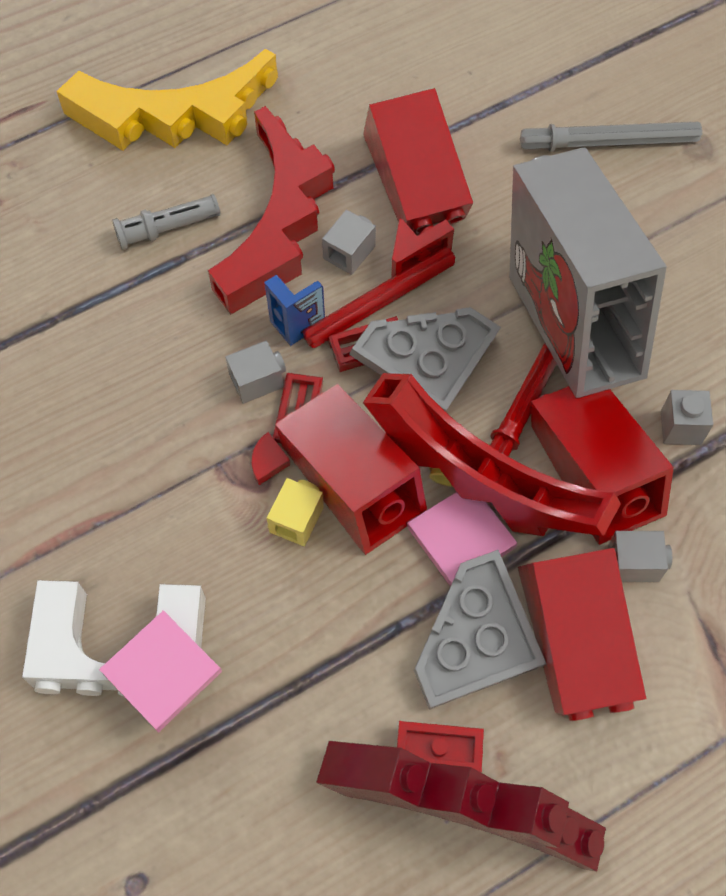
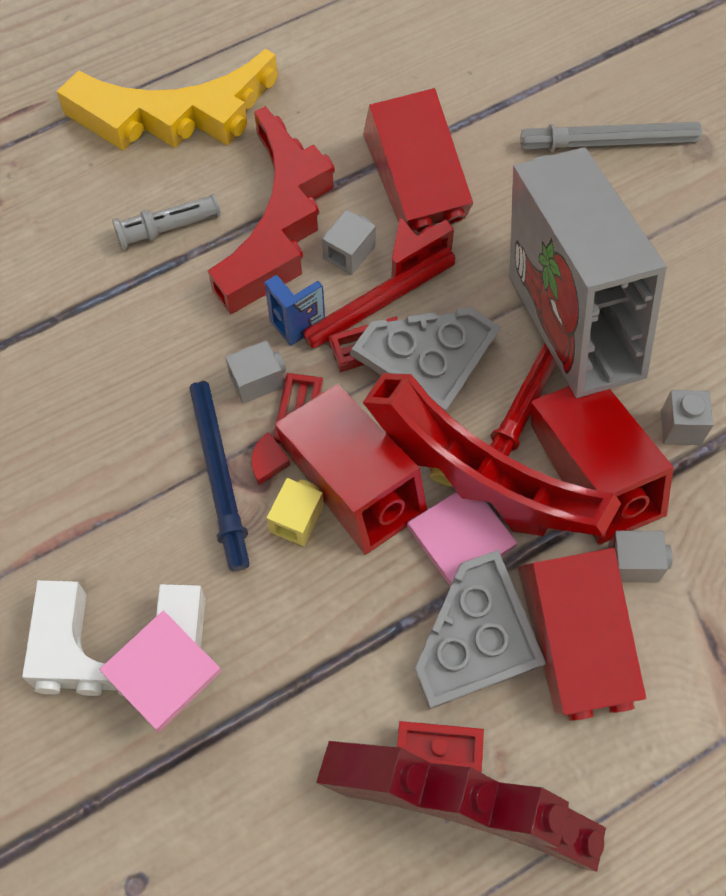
none -> dark blue axle [189,381,250,572]

